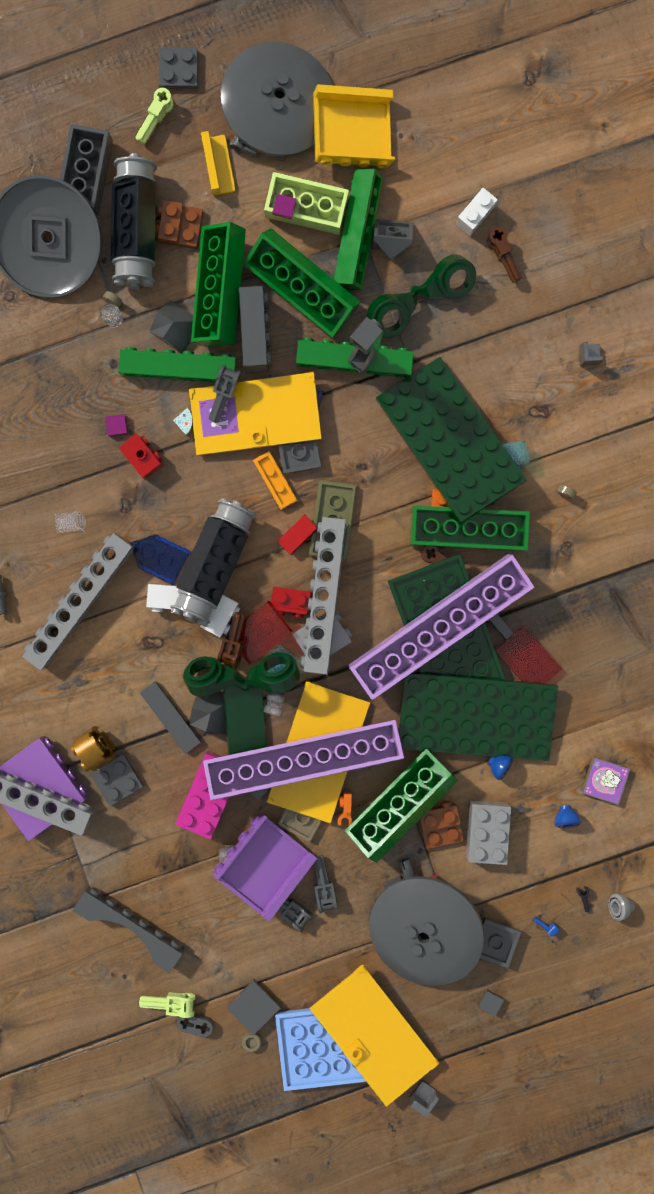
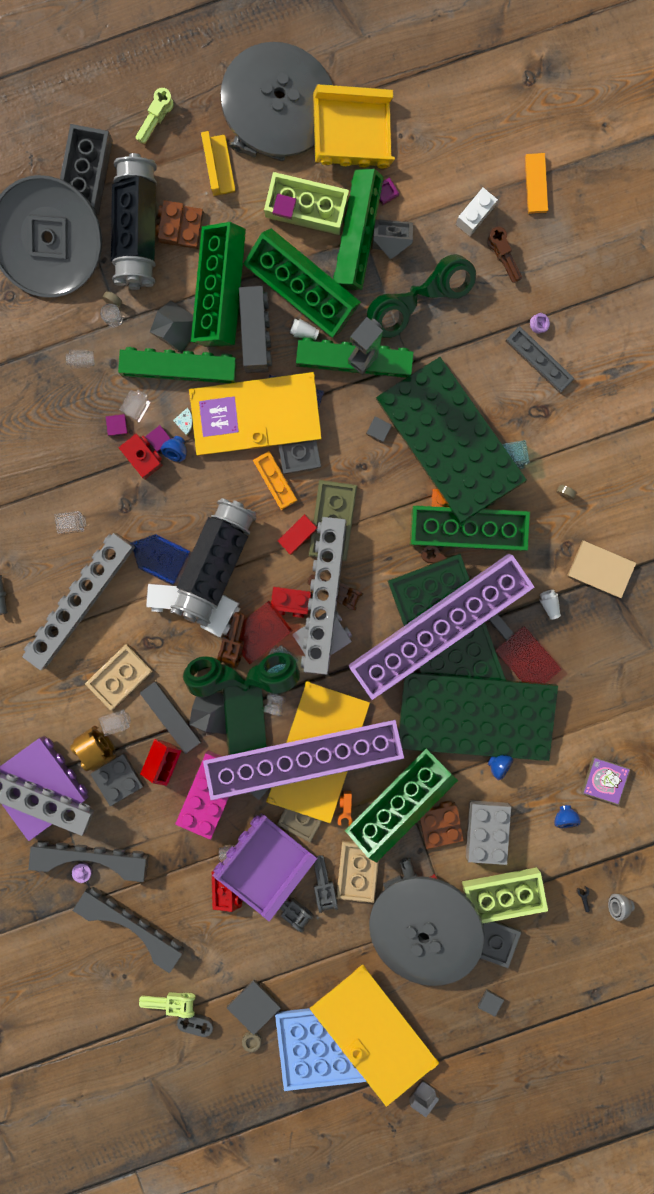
dark grey plate [159,47,198,89] -> none
dark grey connector [209,364,242,423] -> none
blue hand [532,917,560,936] -> none
flat silver panel [579,342,604,366] -> none
none -> dark grey arch [28,840,149,882]
none -> clear brick [66,349,95,369]
none -> lavender tile [72,862,92,883]
none -> tan tile [85,644,153,711]
none -> clear brick [99,709,131,736]
none -> clear brick [119,390,150,422]
none -> red brick [140,739,182,786]
none -> magenta tile [145,425,171,452]
none -> blue brick [160,436,187,462]
none -> red bracket [211,871,243,912]
none -> white cone [290,319,319,341]
none -> reddish brown connector [307,574,363,611]
none -> tan tile [336,840,379,903]
none -> dark grey tile [366,416,392,442]
none -> magenta tile [379,177,399,206]
none -> yellowish green brick [462,867,548,923]
none -> dark grey tile [506,326,575,393]
none -> light orange tile [525,153,548,214]
none -> lavender tile [530,313,550,334]
none -> white cone [539,590,561,619]
none -> tan tile [567,541,636,598]

